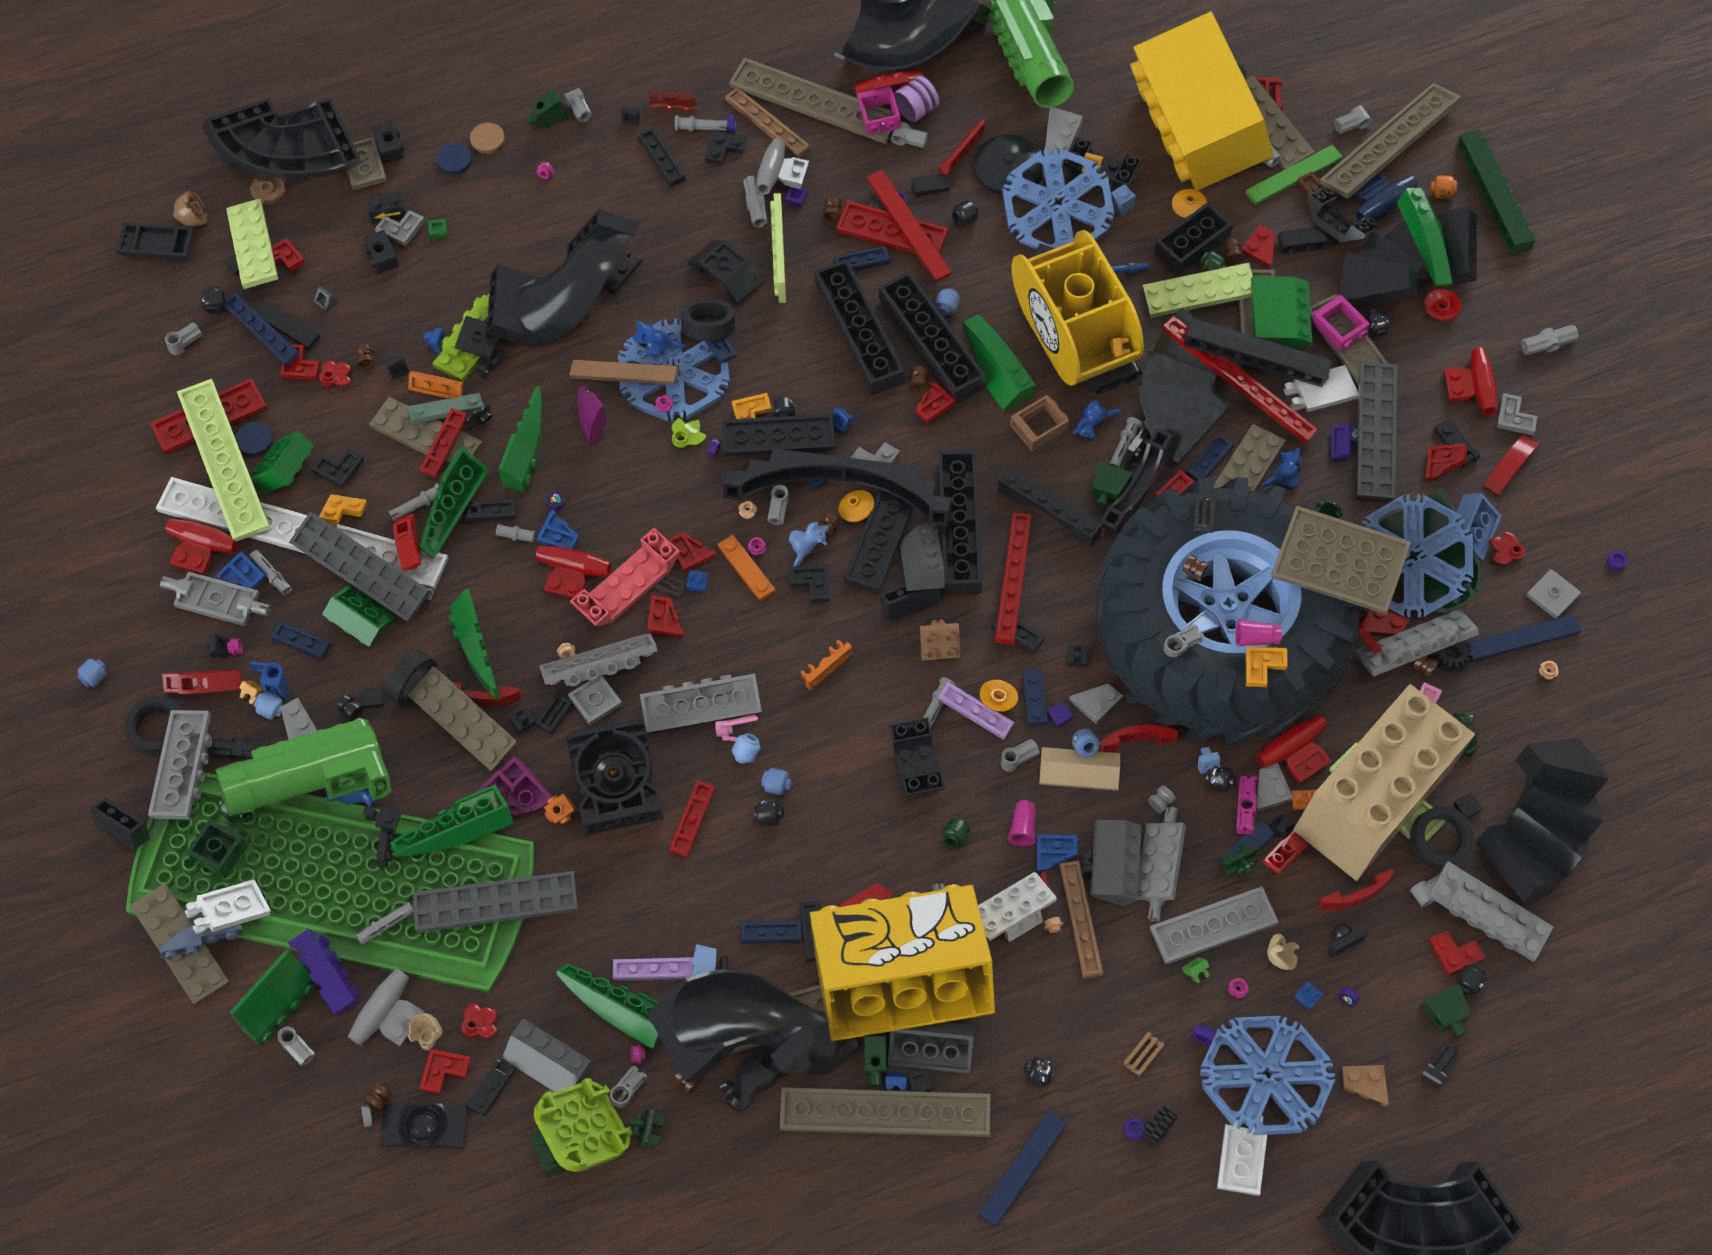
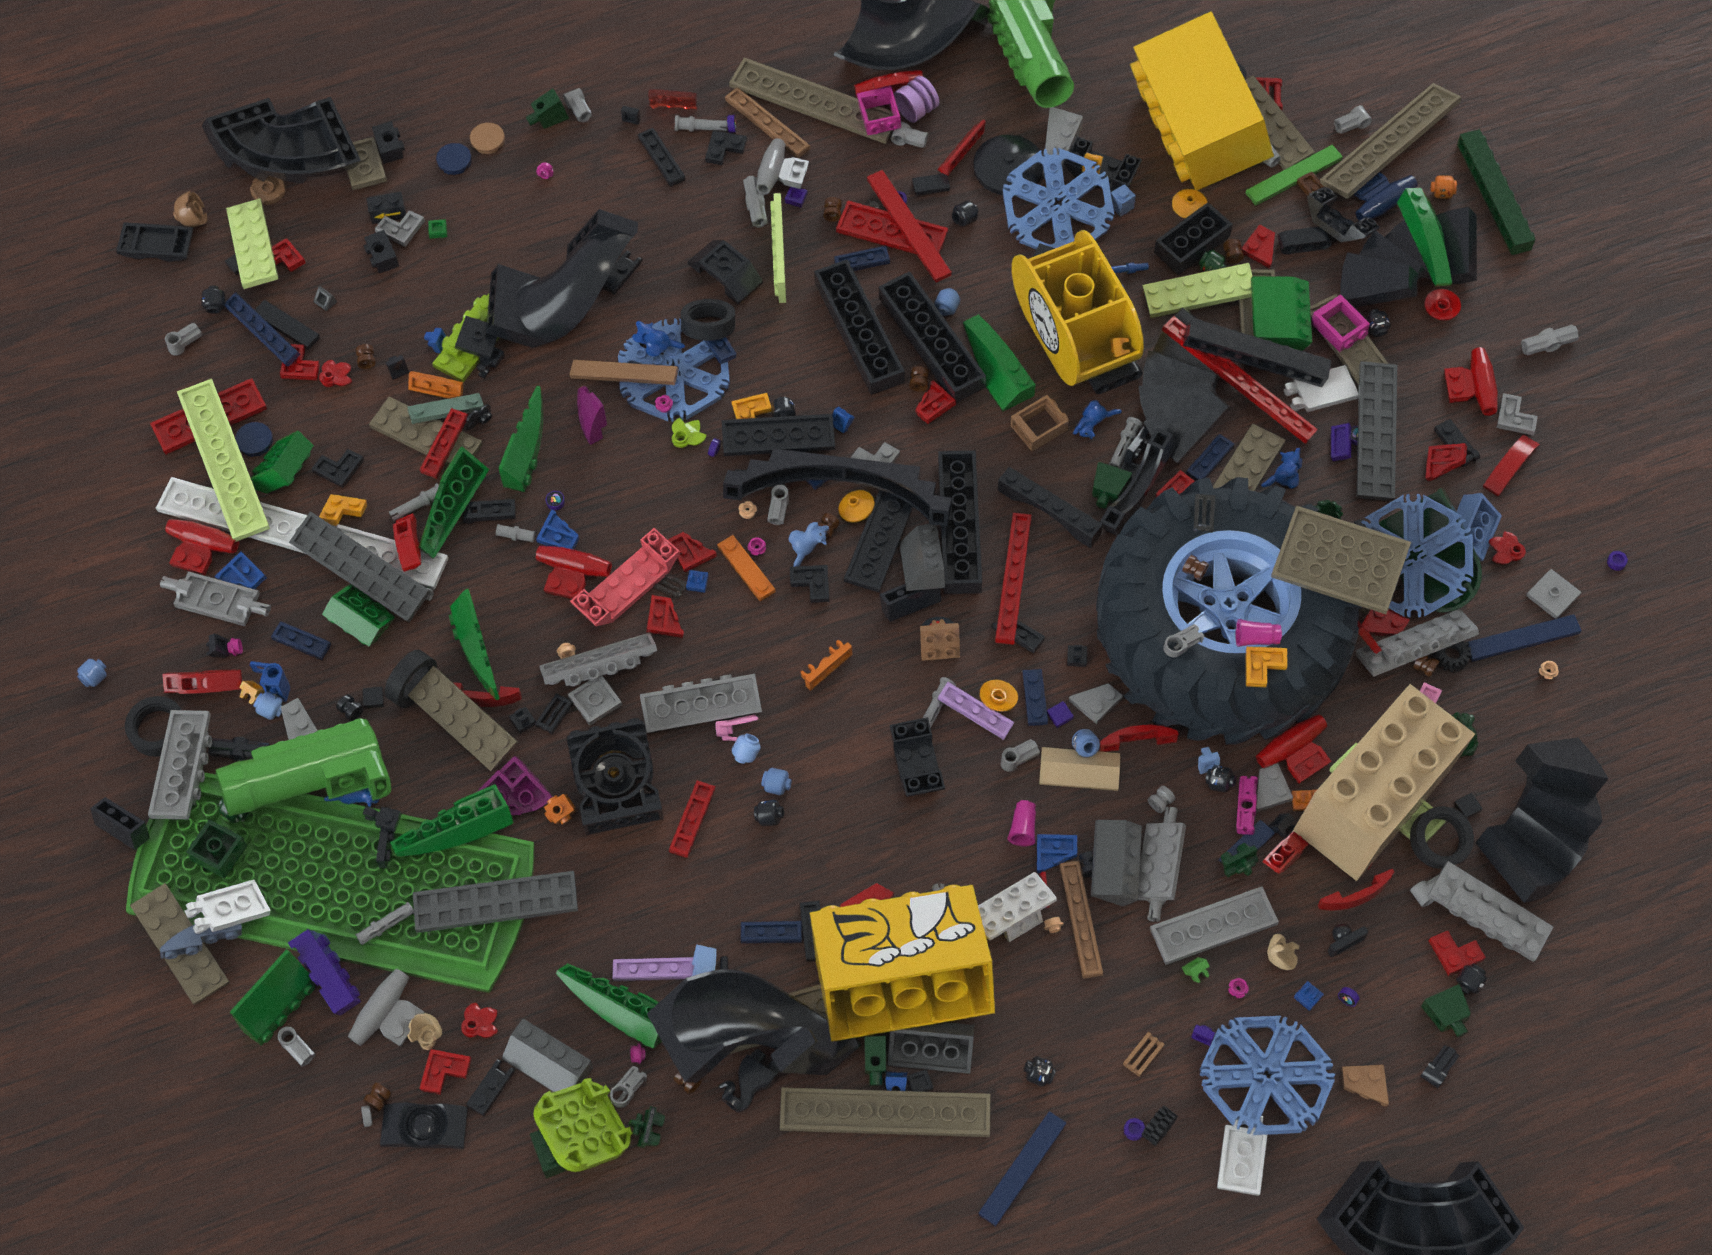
light grey pin [249,550,292,596] -> none
dark green head [942,818,971,848] -> none

